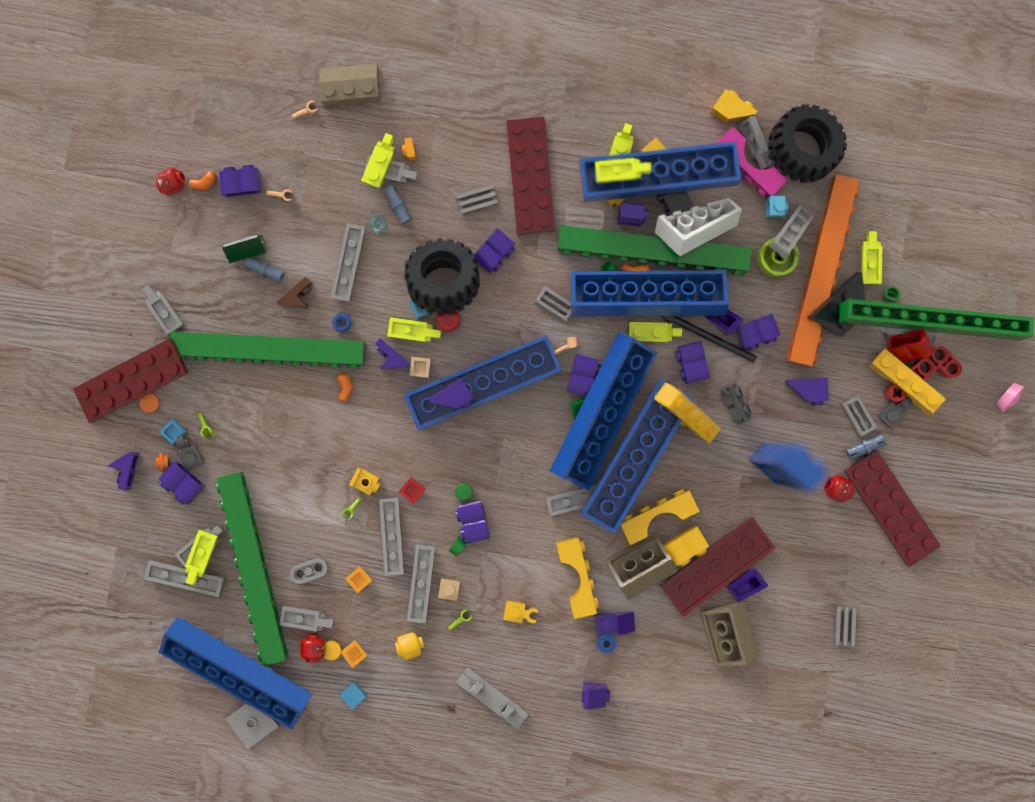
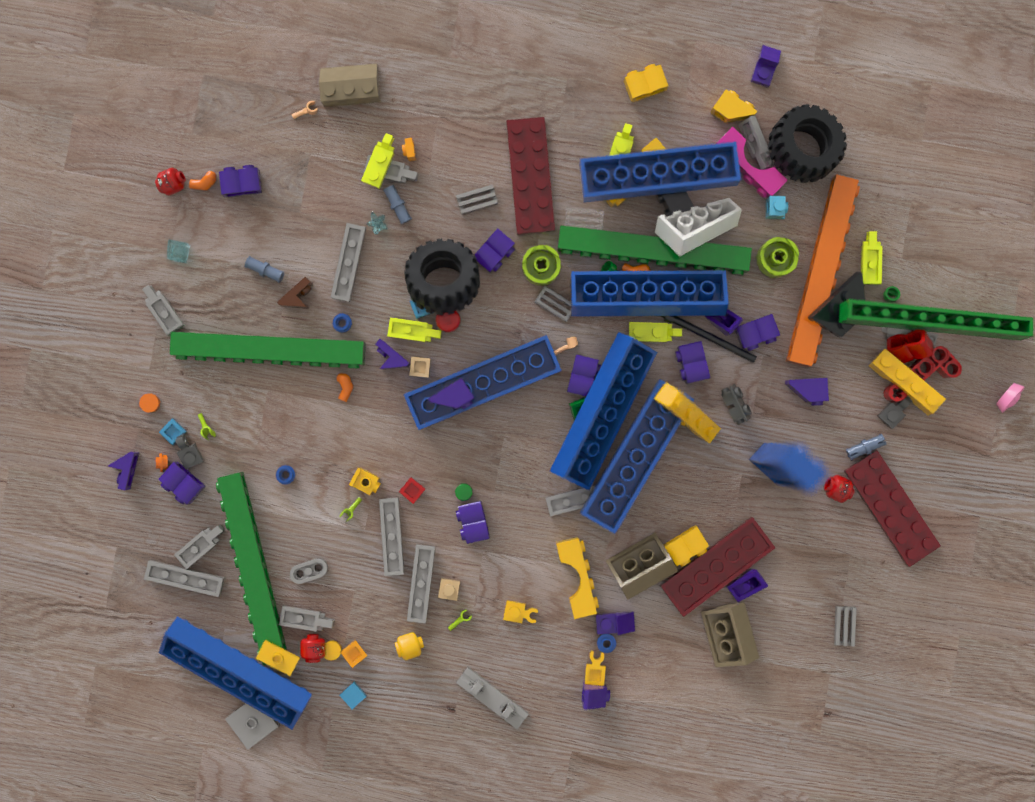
dark red plate [73,338,189,423] -> none
neon yellow hinge [185,530,218,585] -> none
dark green panel [222,235,266,263] -> none
light nougat hand [266,189,293,202] -> none
light orange plate [345,566,373,593] -> none
green piece [448,537,466,557] -> none
neon yellow hinge [595,158,651,183] -> none
dark purple brick [617,202,648,227] -> none
yellow arch [620,488,700,545] -> none
light grey hinge [769,204,815,259] -> none
light grey tile [840,395,877,437] -> none
none -> clear light blue slope [167,239,190,263]
none -> yellow plate [256,640,300,676]
none -> blue plate [276,465,295,484]
none -> lime brick [522,245,561,286]
none -> yellow plate [584,650,606,686]
none -> yellow brick [624,64,669,102]
none -> dark purple slope [750,45,781,87]

